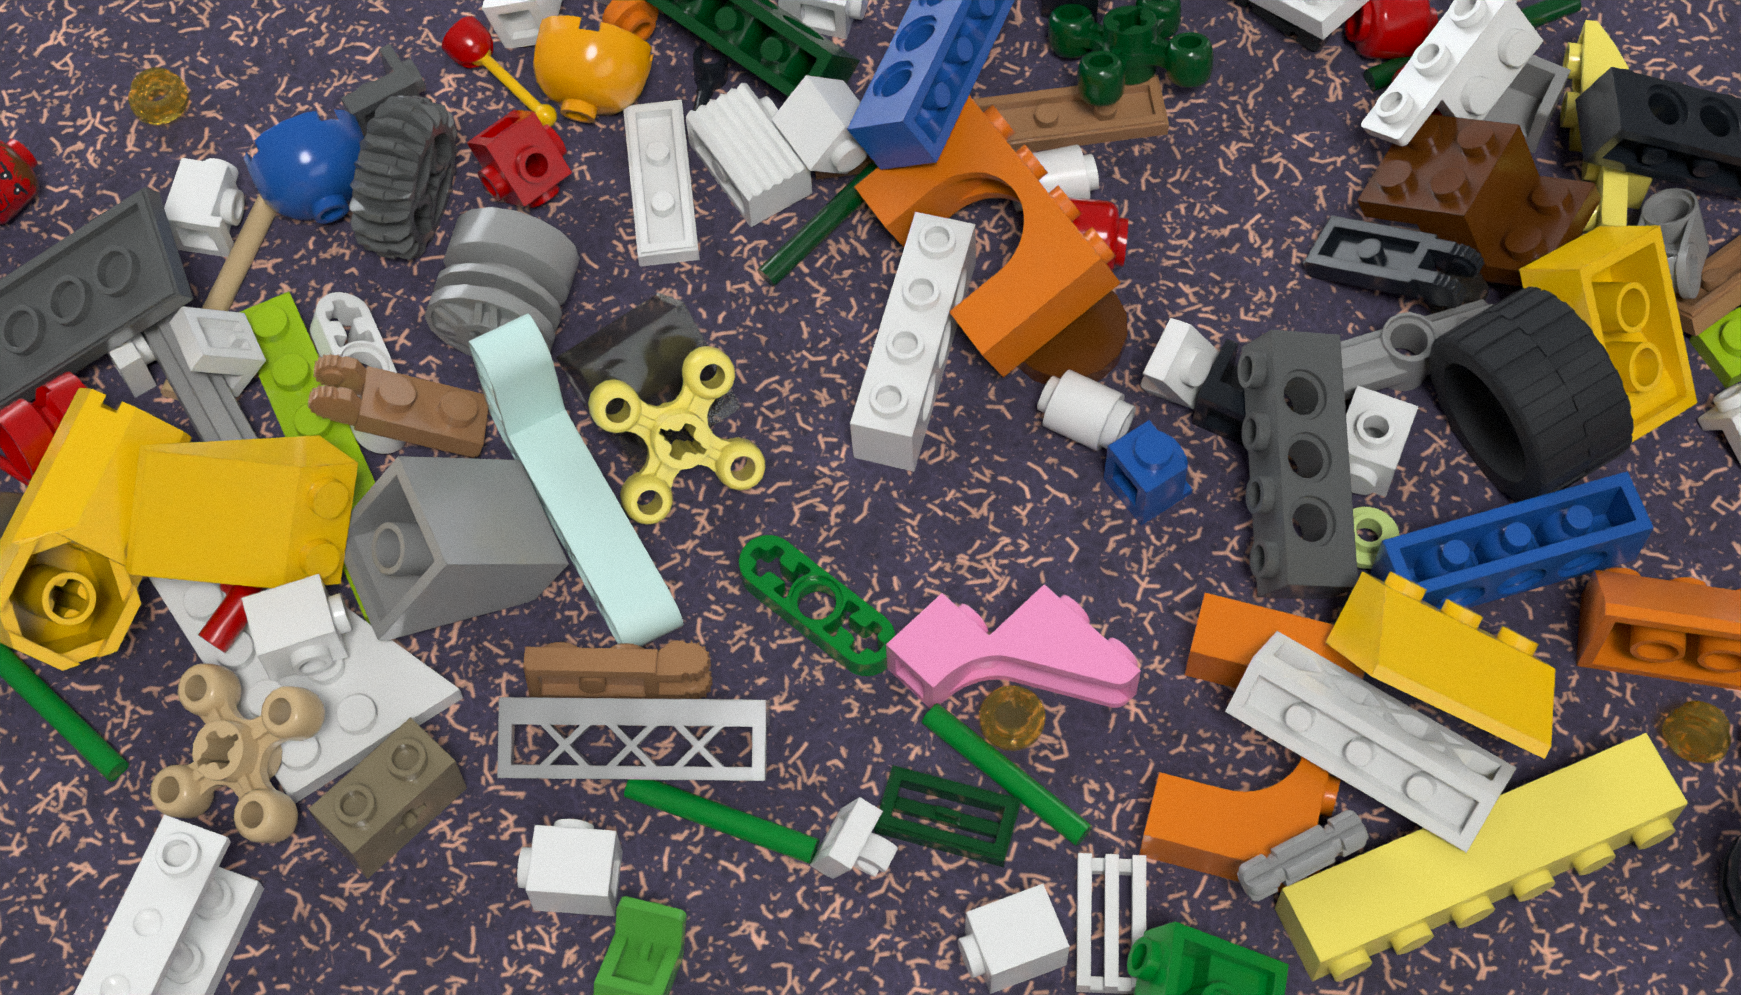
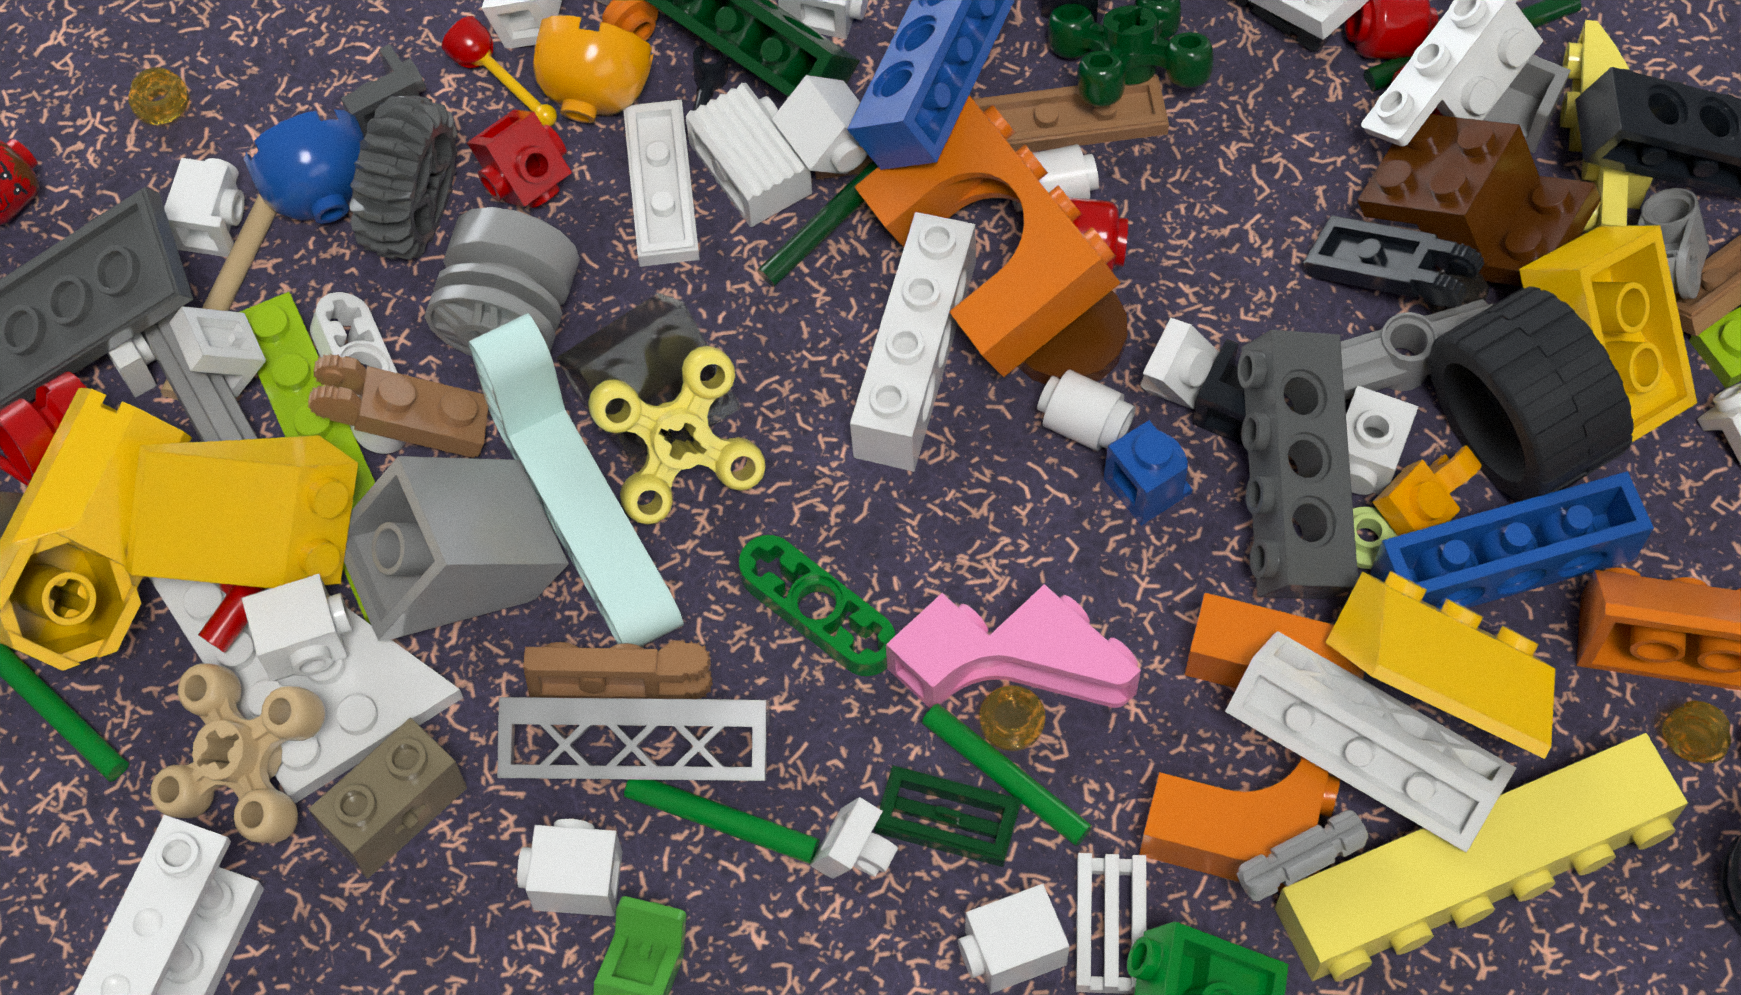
none -> light orange plate [1372,445,1482,536]

